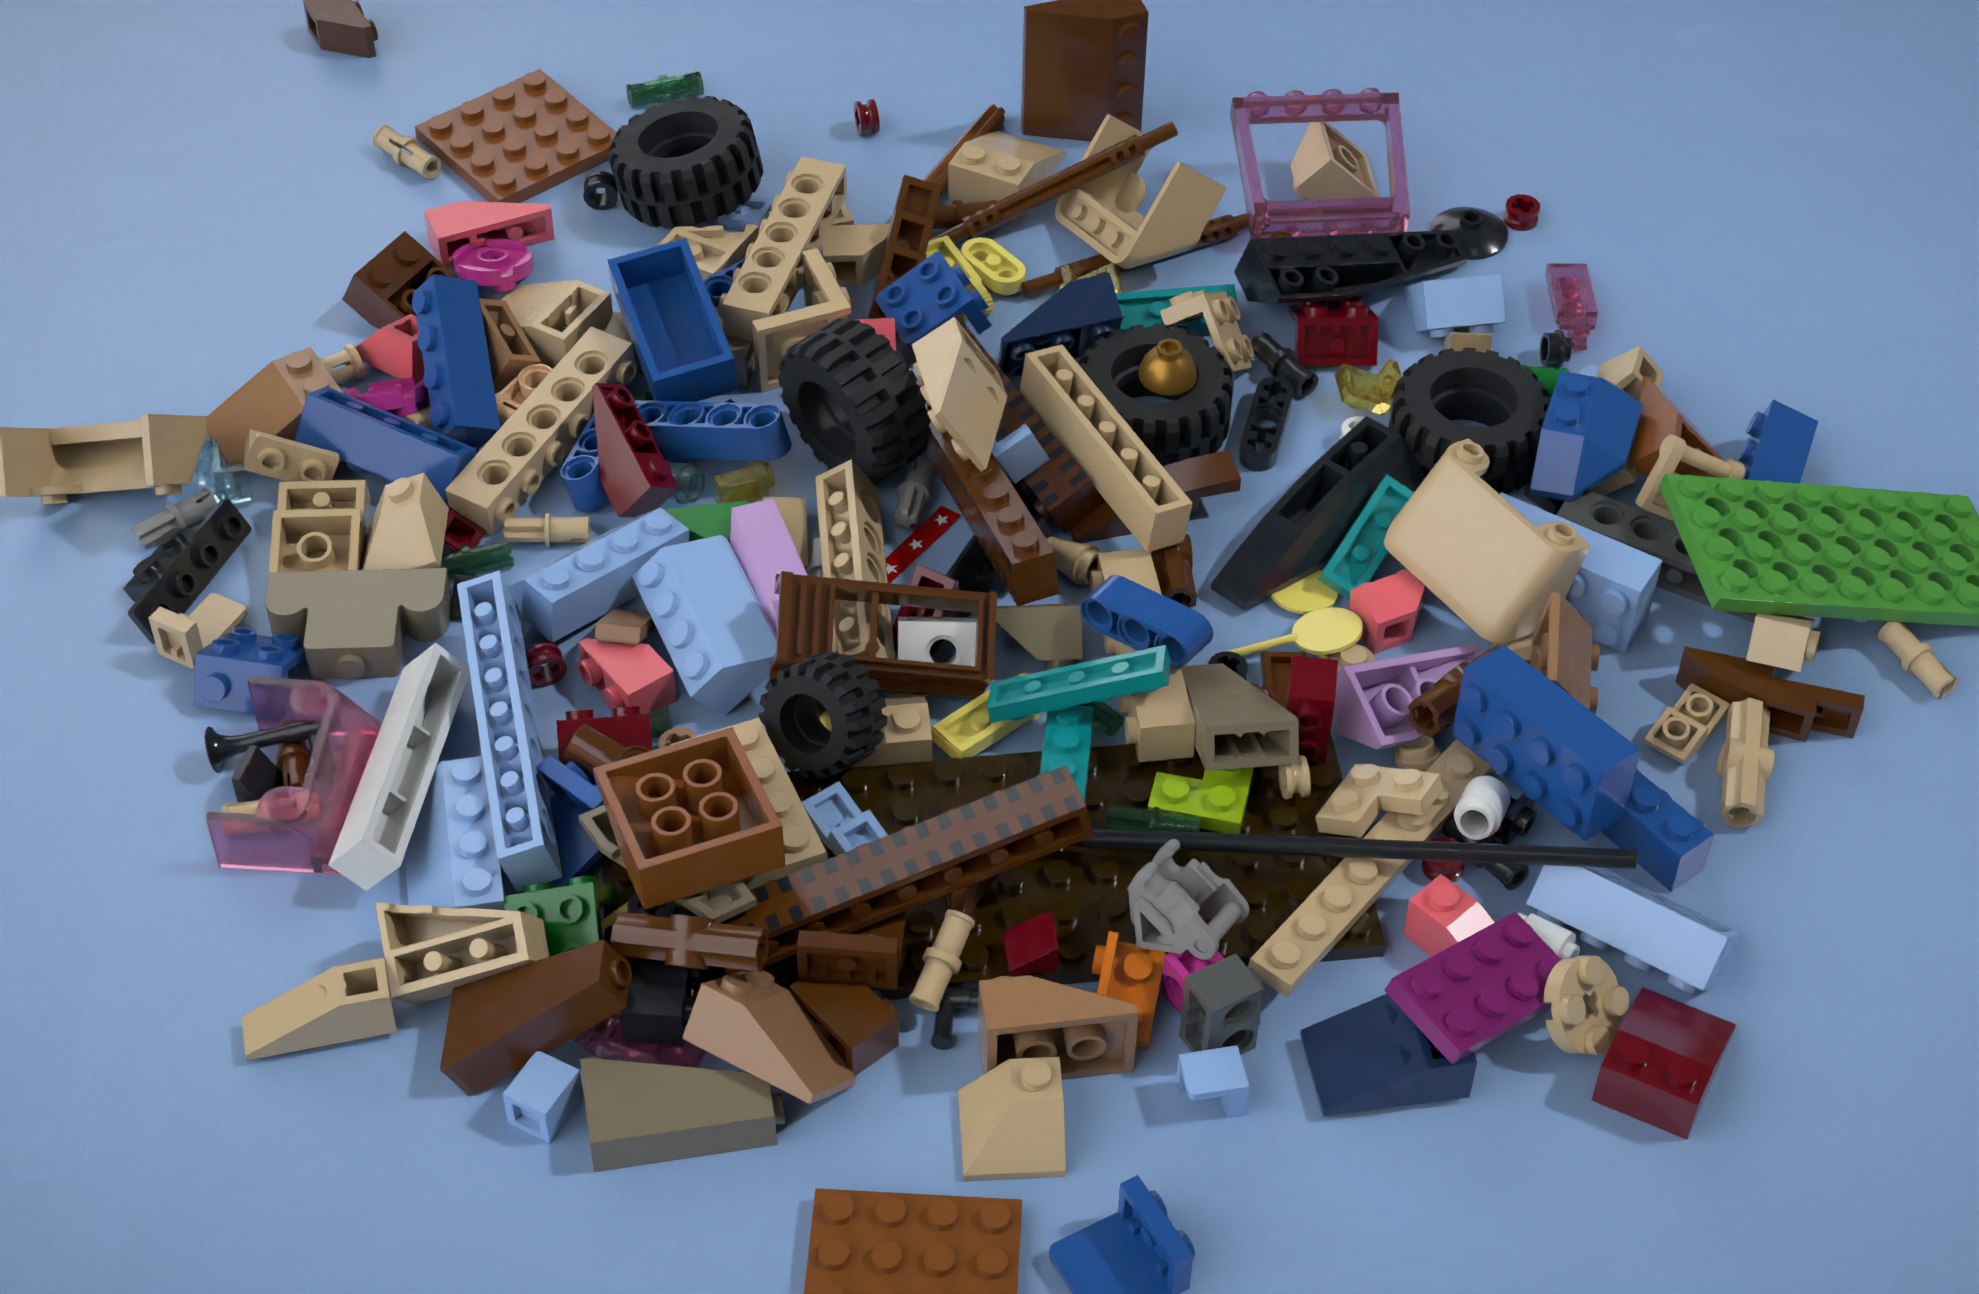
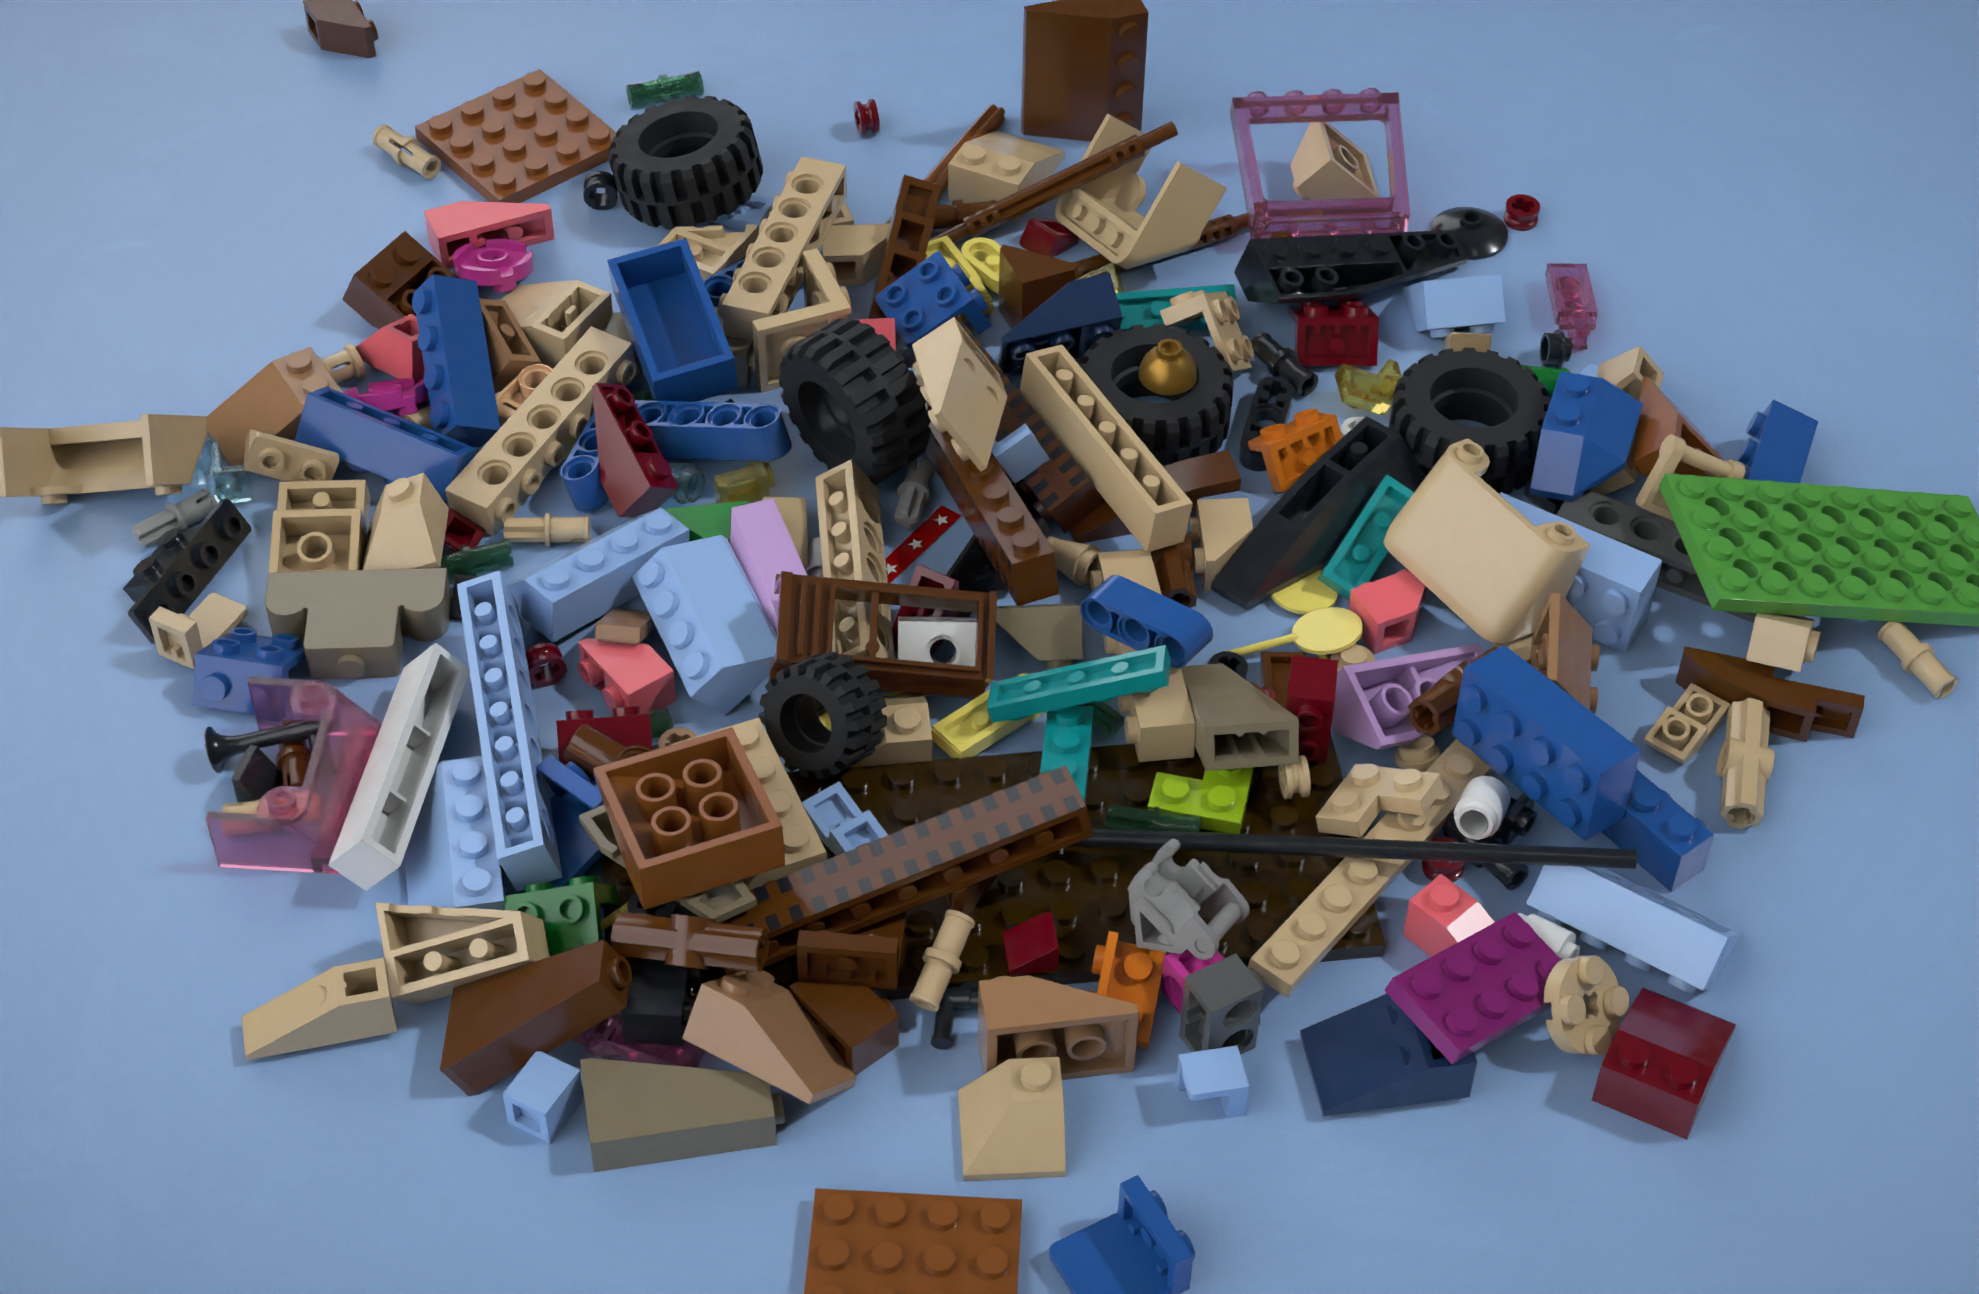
none -> reddish brown slope [998,244,1078,329]
none -> dark red slope [1019,218,1079,258]
none -> tan slope [1188,498,1253,591]
none -> orange bracket [1248,408,1342,493]

